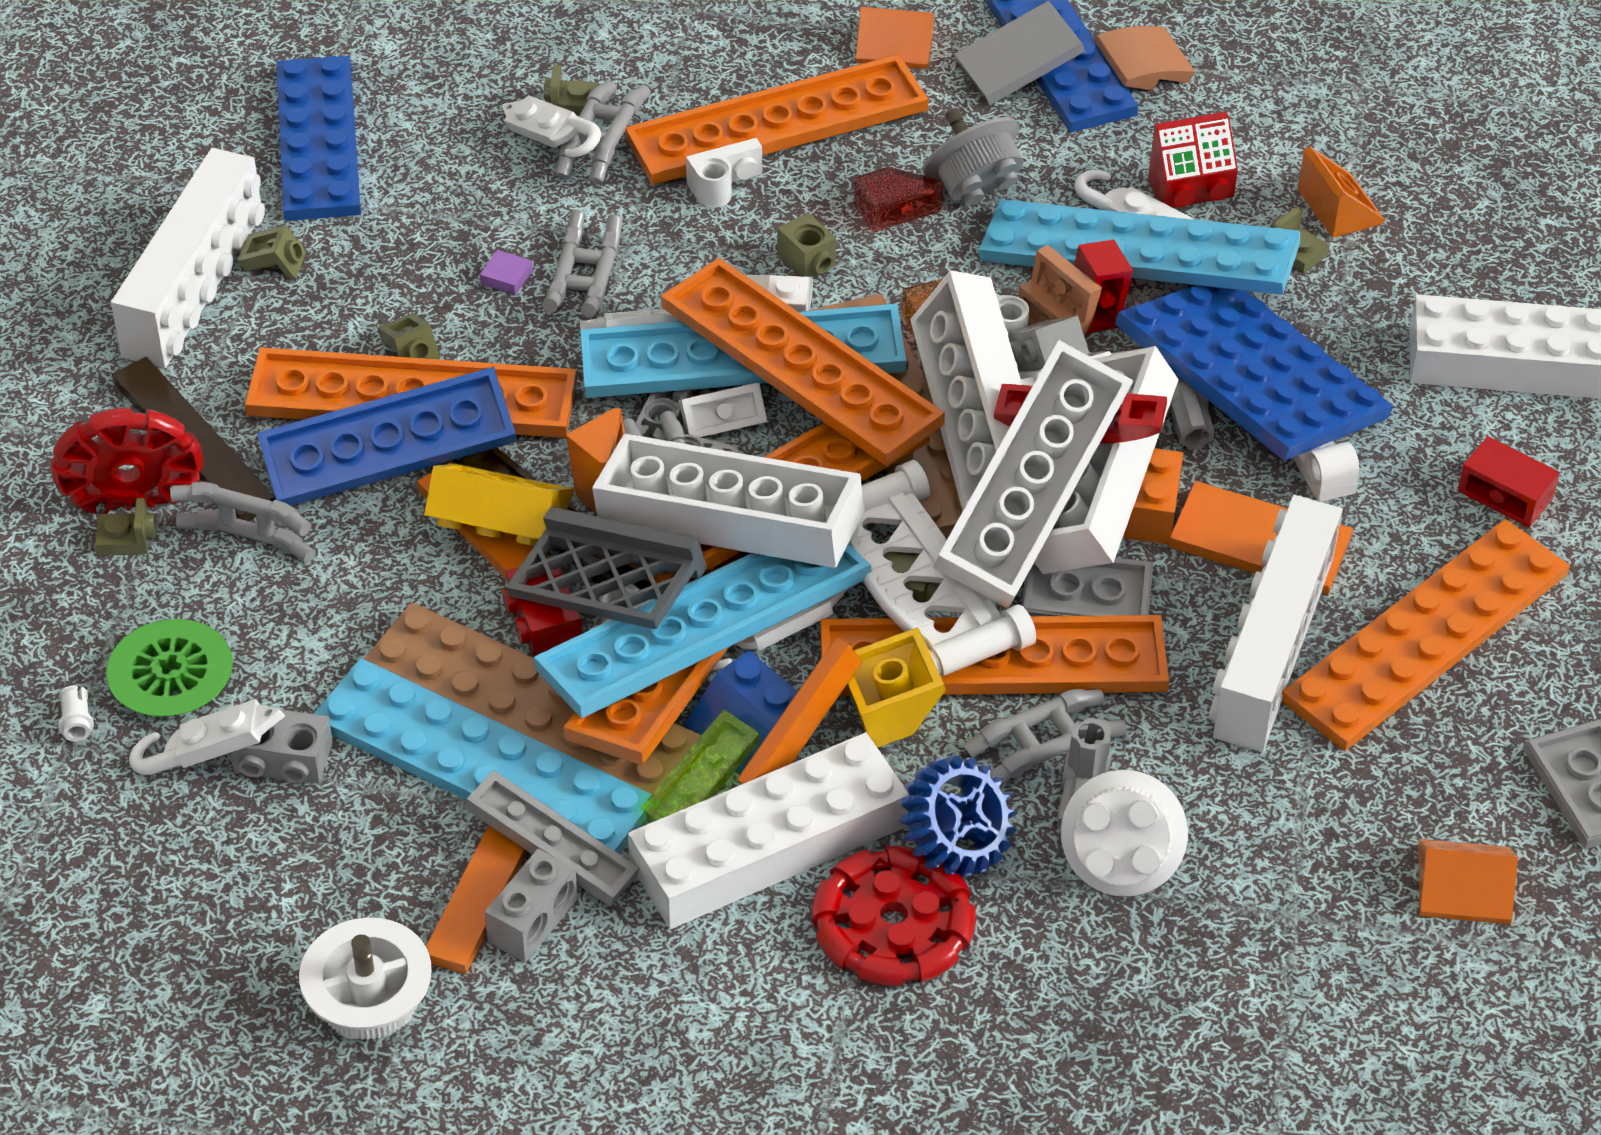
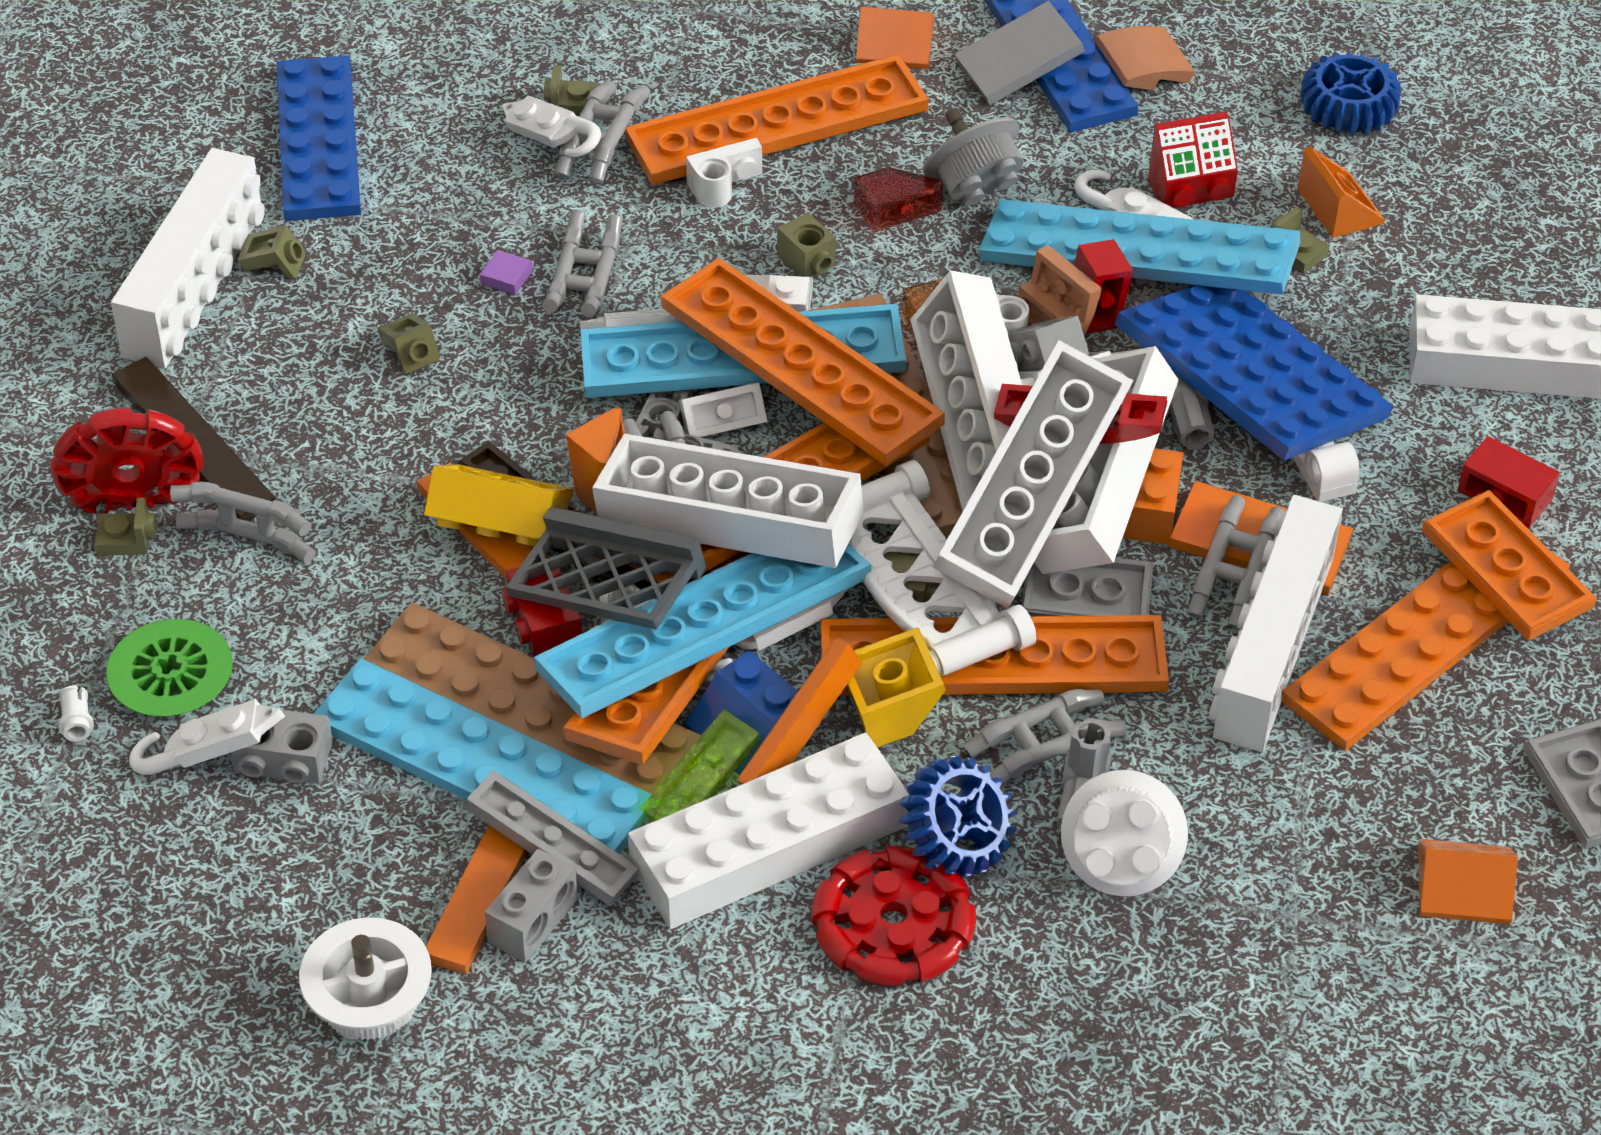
orange plate [245,347,577,438] -> none
blue plate [257,367,517,506] -> none
none -> light grey piece [1187,495,1282,630]
none -> blue gear [1300,51,1401,136]
none -> orange tile [1422,490,1597,641]

